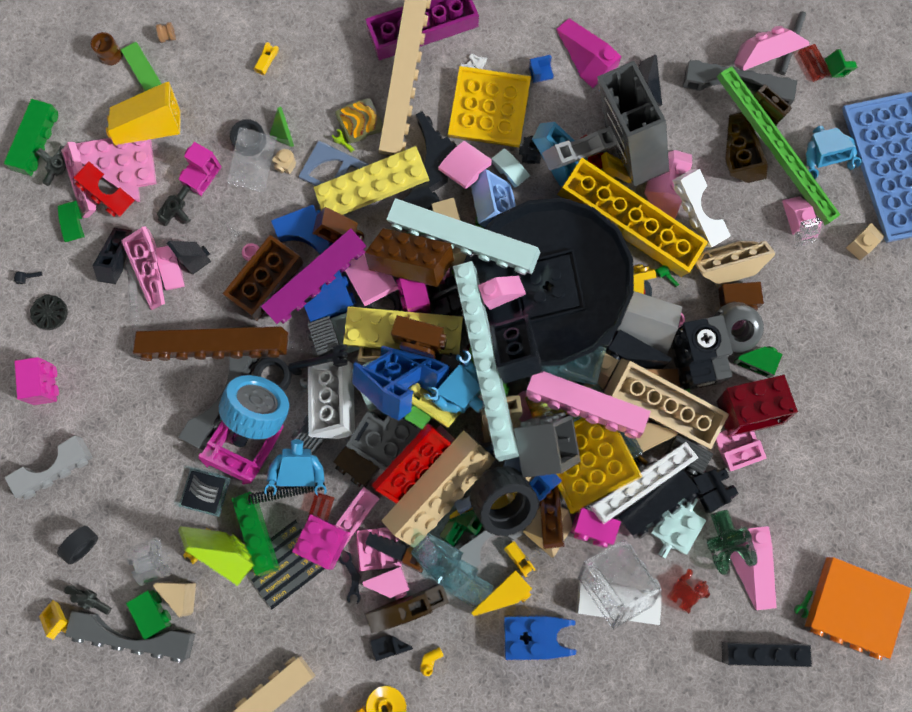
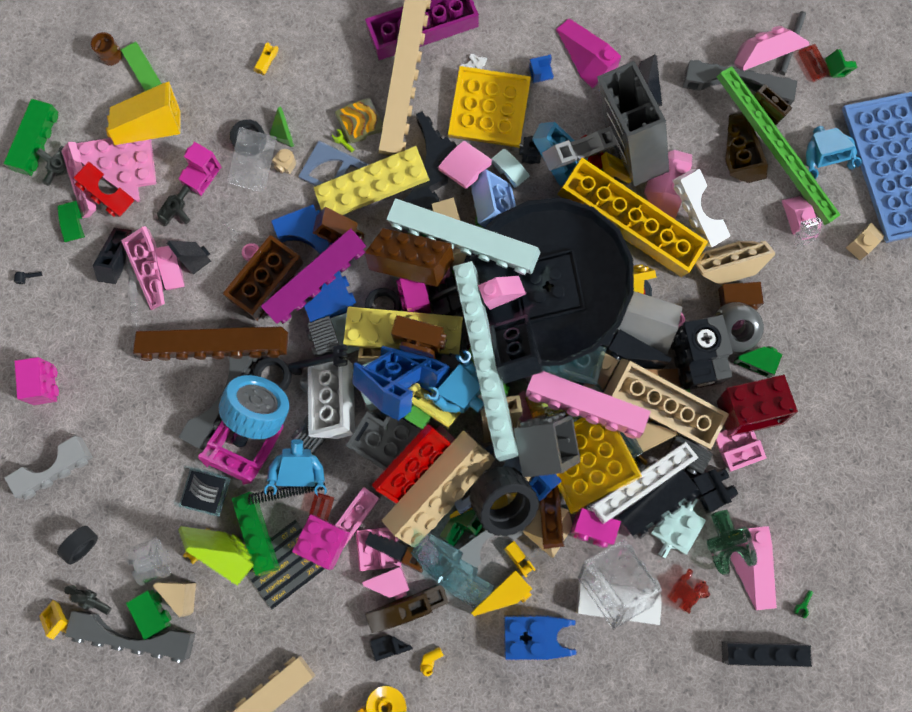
pearl dark grey wheel [30,295,68,330] -> none
medium nougat wheel [156,22,176,43] -> none
dark brown brick [333,446,380,487] -> none
black piece [339,552,361,604] -> none
bright pink tile [345,253,398,306] -> none
green hand [655,266,679,287] -> none
orange brick [805,557,912,661] -> none

